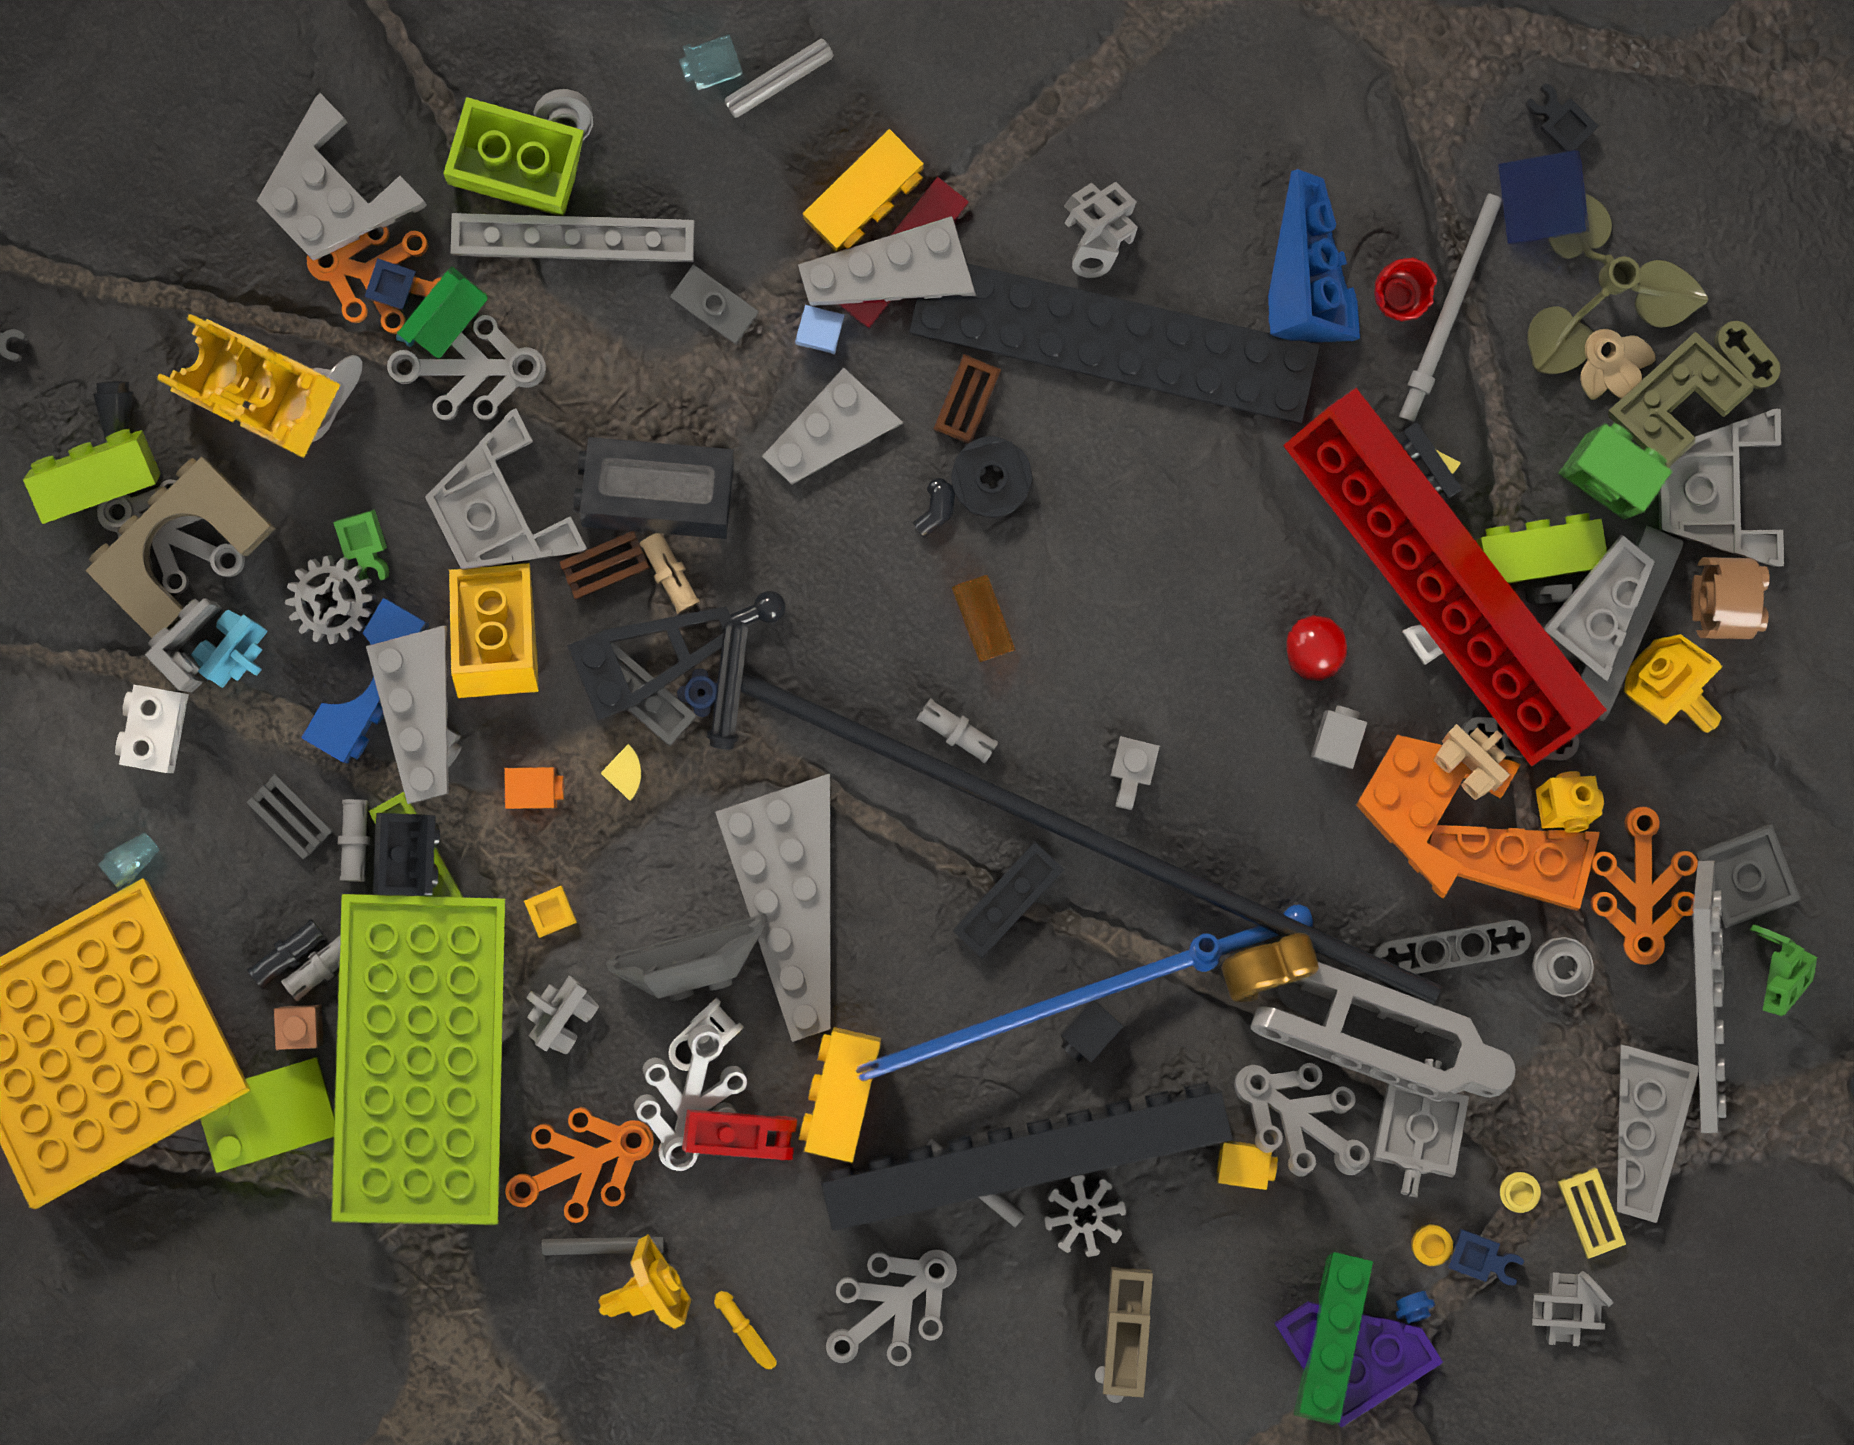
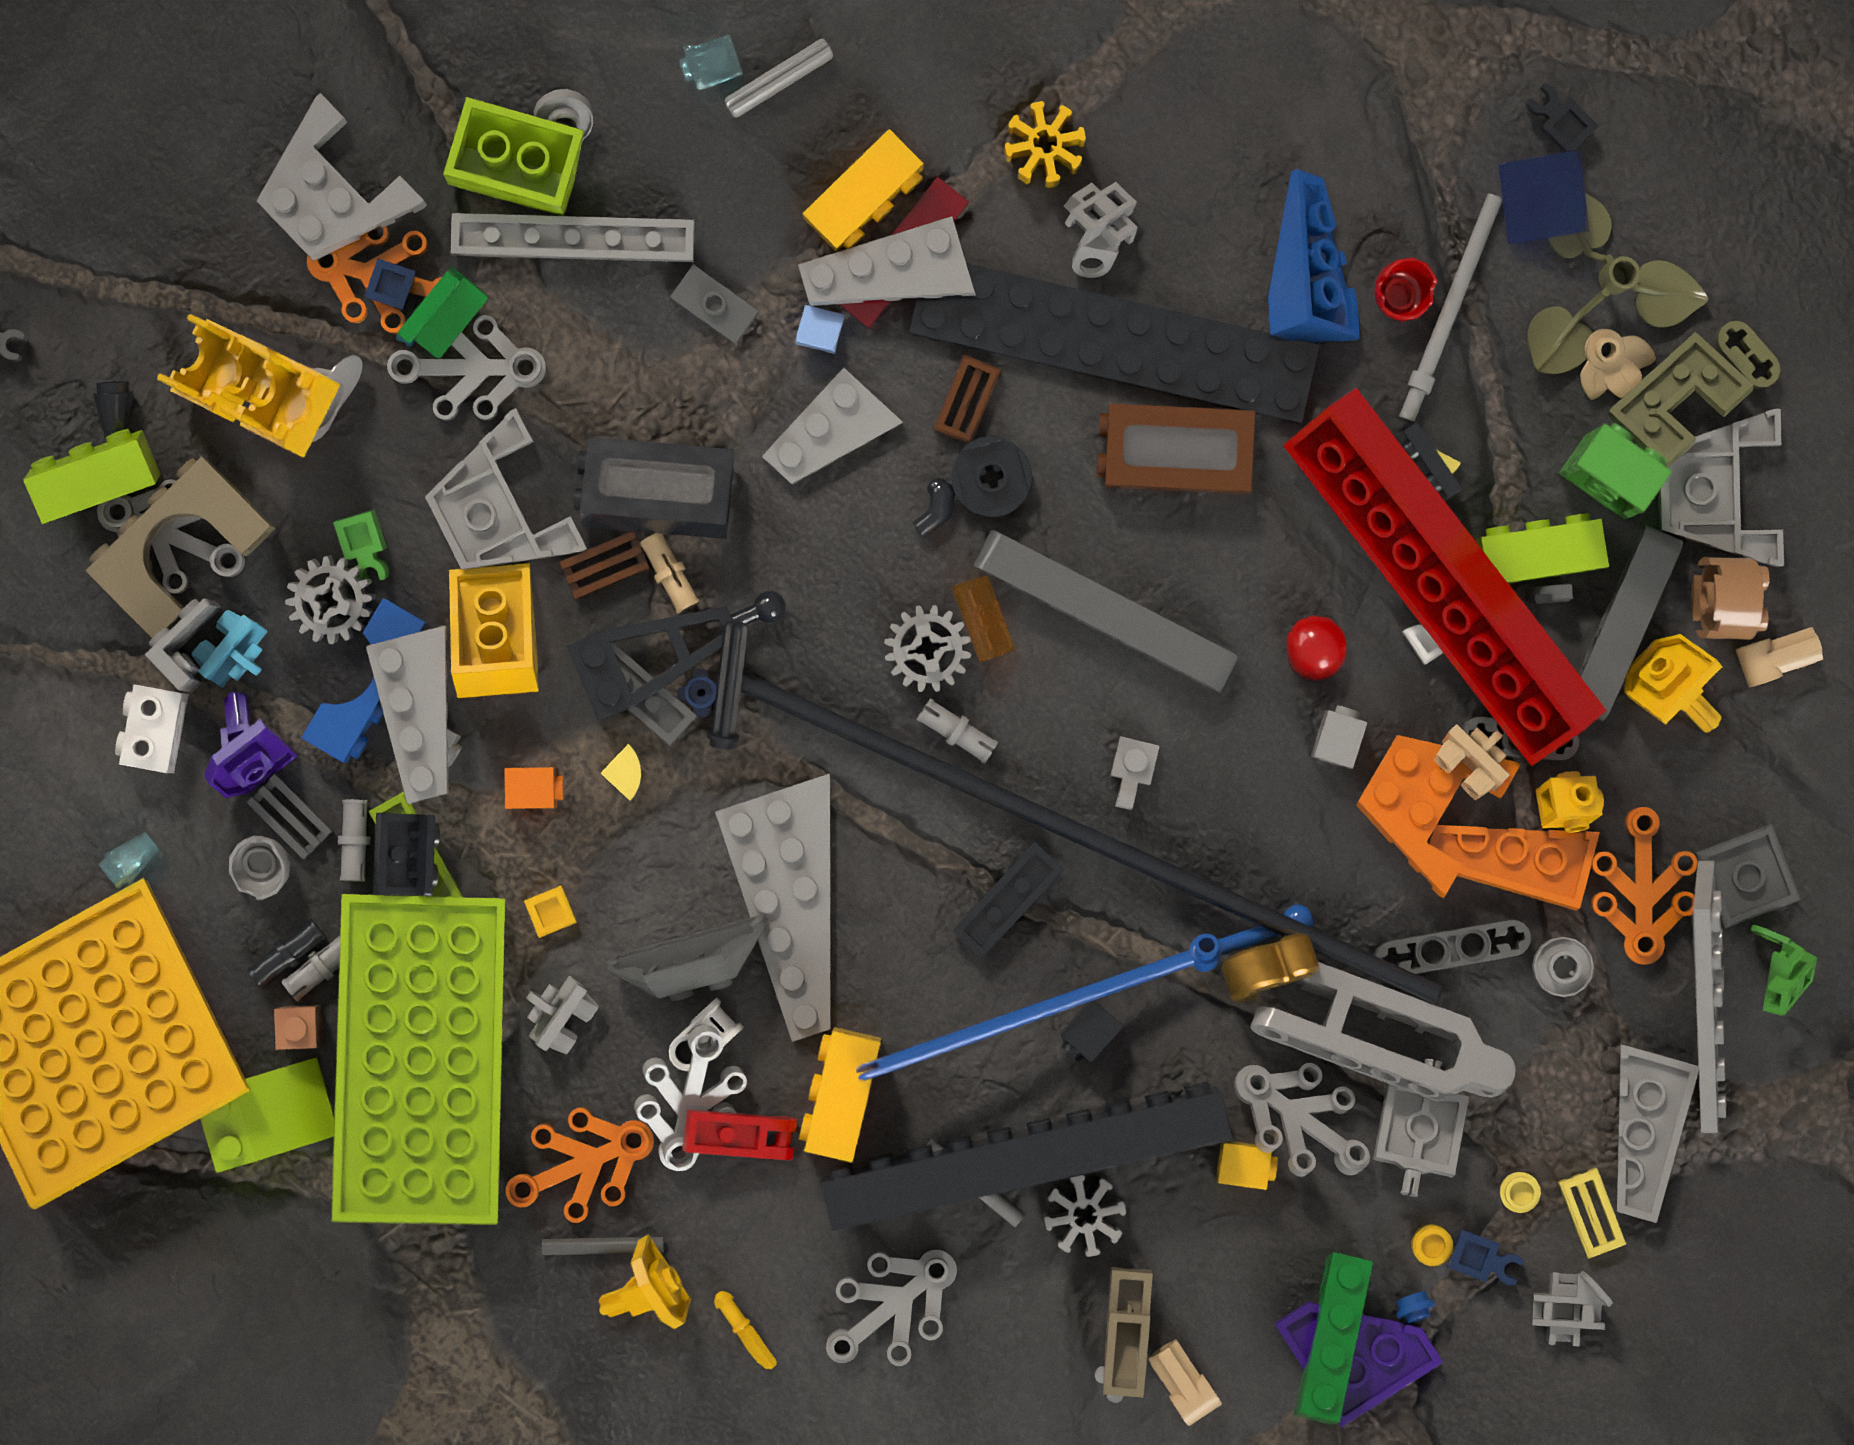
light grey wing [1543,535,1655,682] -> none
none -> dark purple piece [204,692,298,798]
none -> light grey hair [229,835,291,900]
none -> light grey gear [884,605,971,692]
none -> dark grey beam [973,530,1239,693]
none -> yellow gear [1004,101,1086,188]
none -> reddish brown piece [1097,403,1255,495]
none -> tan piece [1148,1339,1222,1426]
none -> tan piece [1736,627,1823,688]

